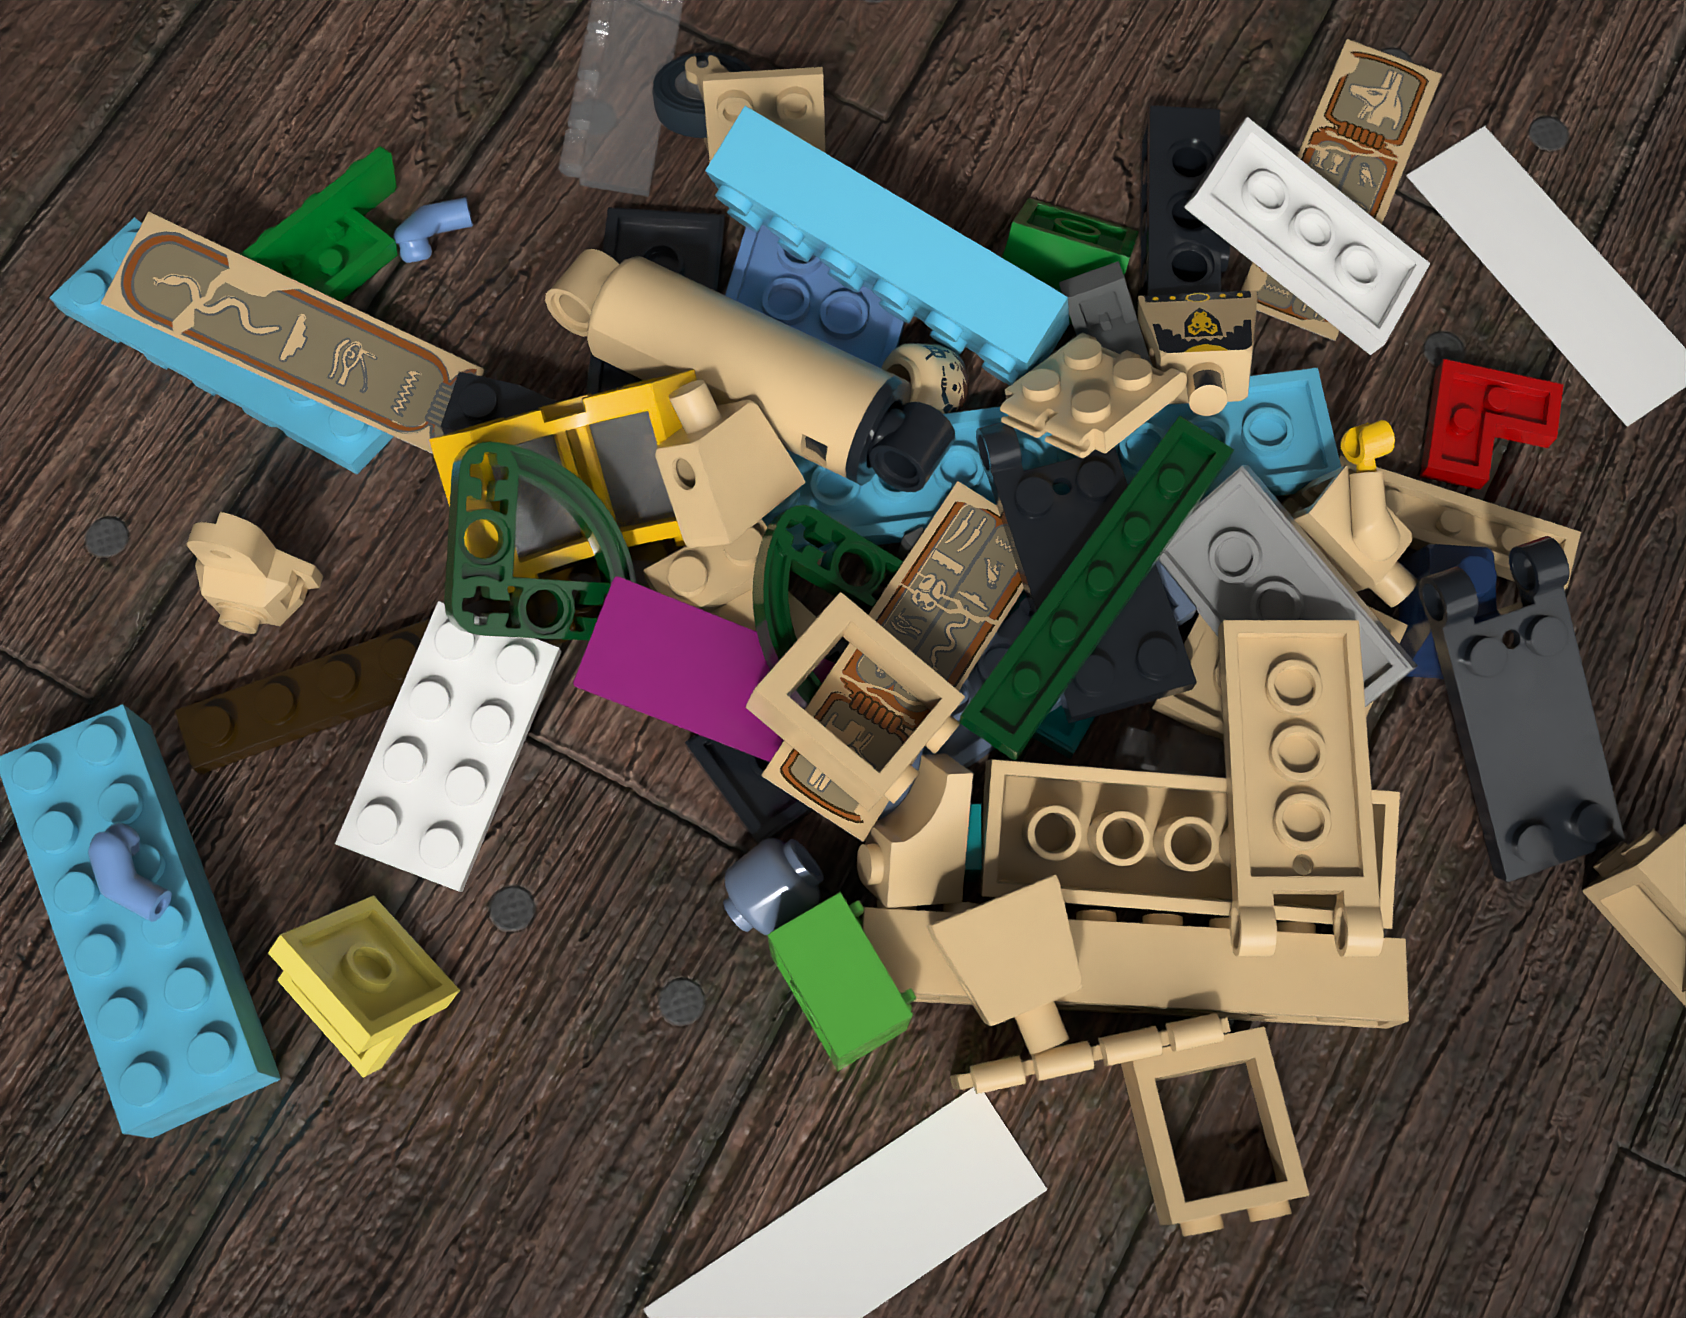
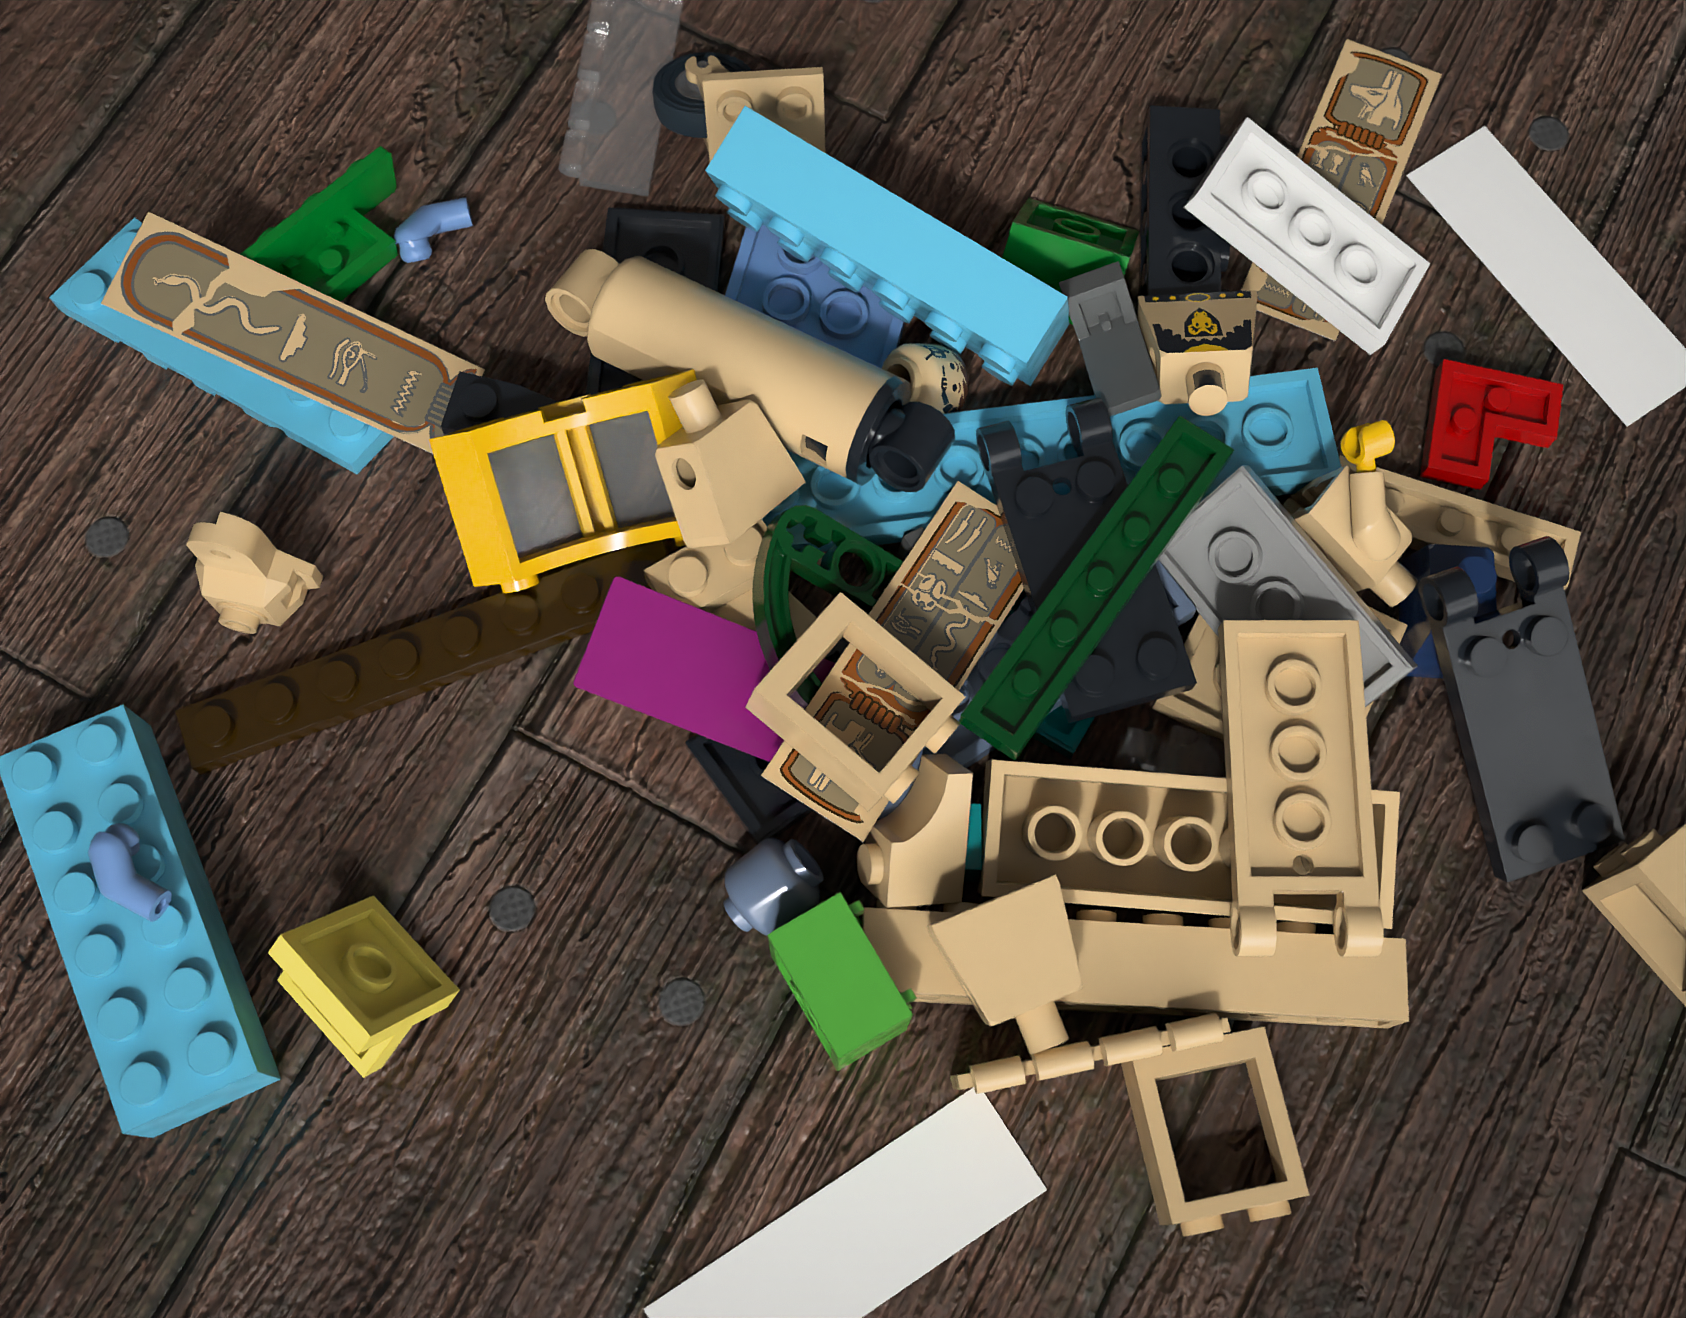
white plate [335,601,561,892] -> none
dark green beam [444,442,636,641] -> none
tan plate [1000,333,1187,458] -> none

